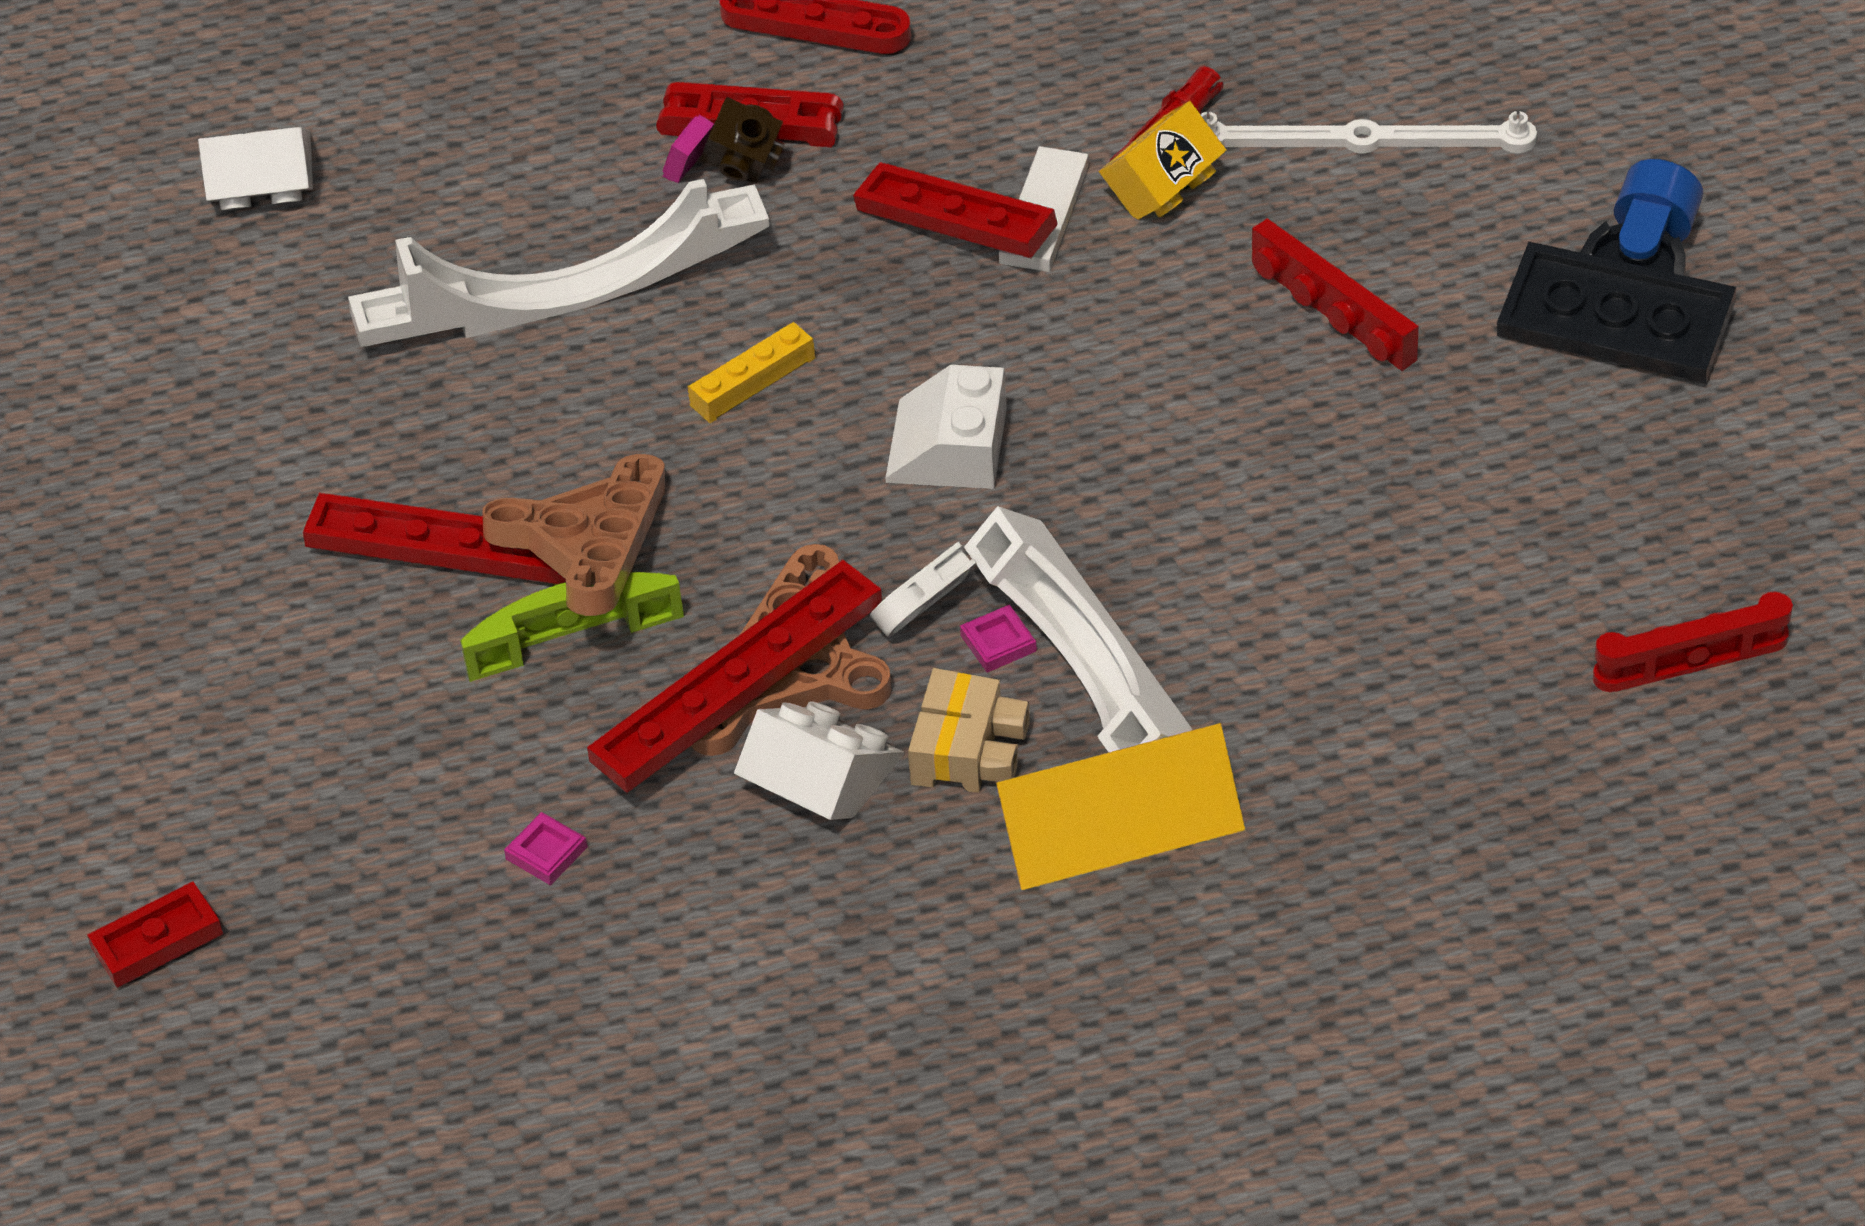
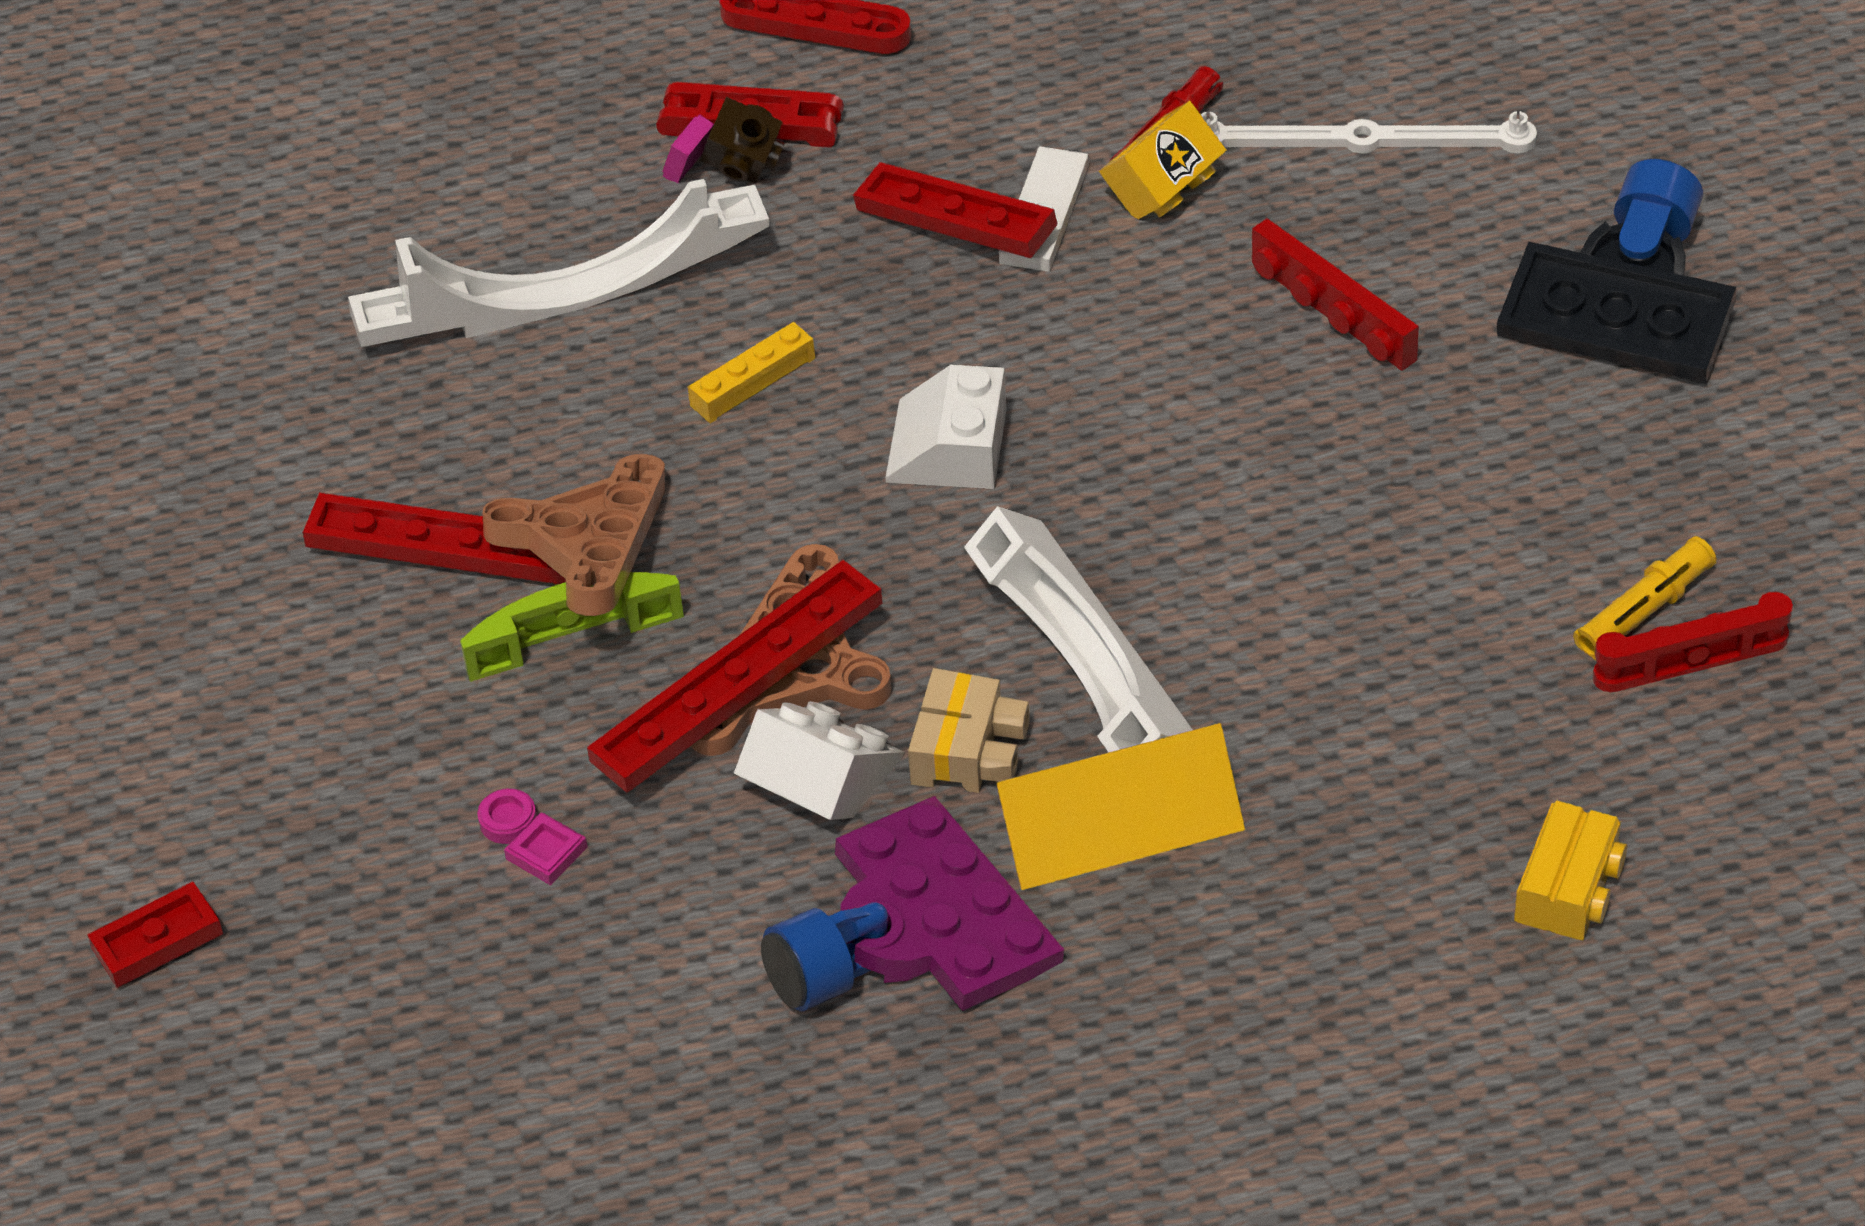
white slope [198,127,313,210] -> none
white piece [870,542,977,637] -> none
dark pink tile [960,604,1037,673] -> none
none -> dark pink tile [477,789,537,844]
none -> magenta plate [761,796,1064,1011]
none -> yellow brick [1514,800,1628,940]
none -> yellow pin [1573,536,1717,660]

